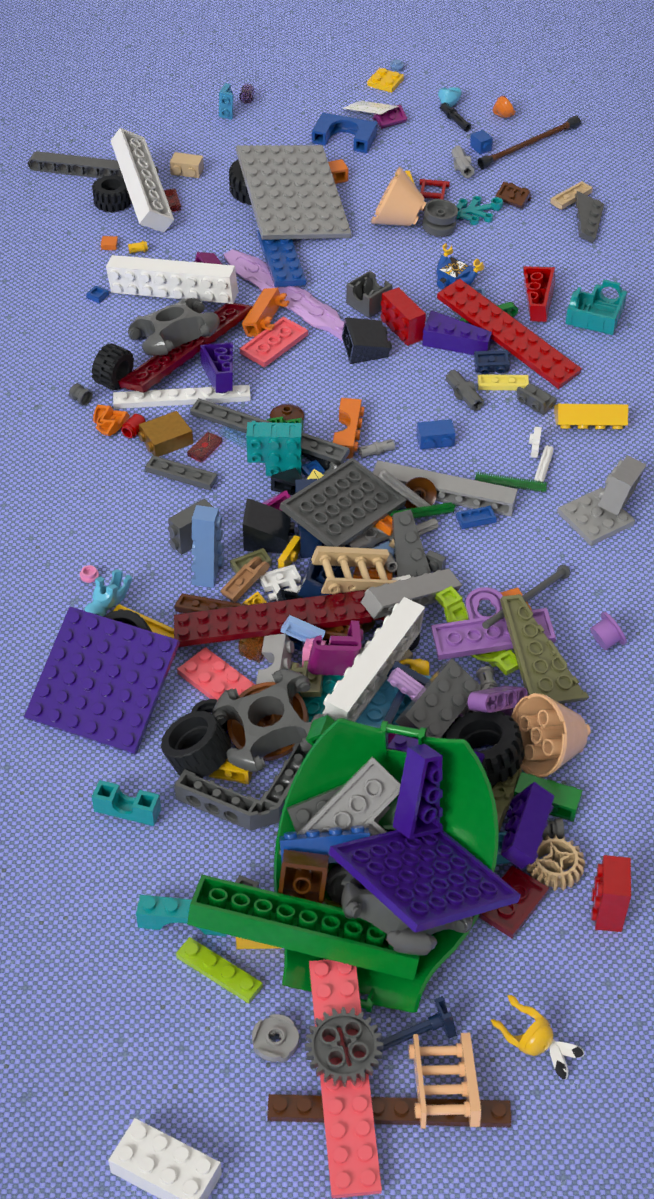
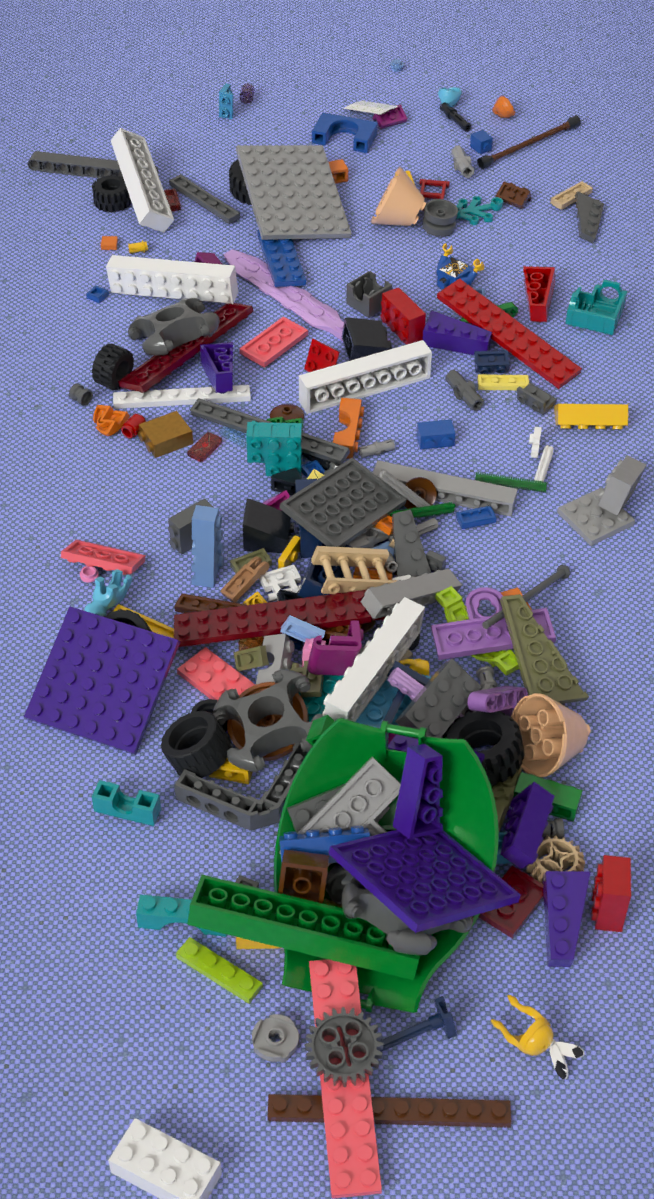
dark grey plate [145,455,218,490] -> none
tan brick [170,152,204,178] -> none
orange brick [242,288,290,337] -> none
yellow plate [367,68,404,93] -> none
light nougat fence [409,1033,481,1129] -> none
medium lavender piece [590,612,627,650] -> none
none -> coral plate [61,539,146,575]
none -> dark grey plate [169,174,240,224]
none -> olive plate [233,645,269,671]
none -> white brick [299,340,432,414]
none -> red hinge [304,339,340,372]
none -> dark purple wedge [543,871,591,967]

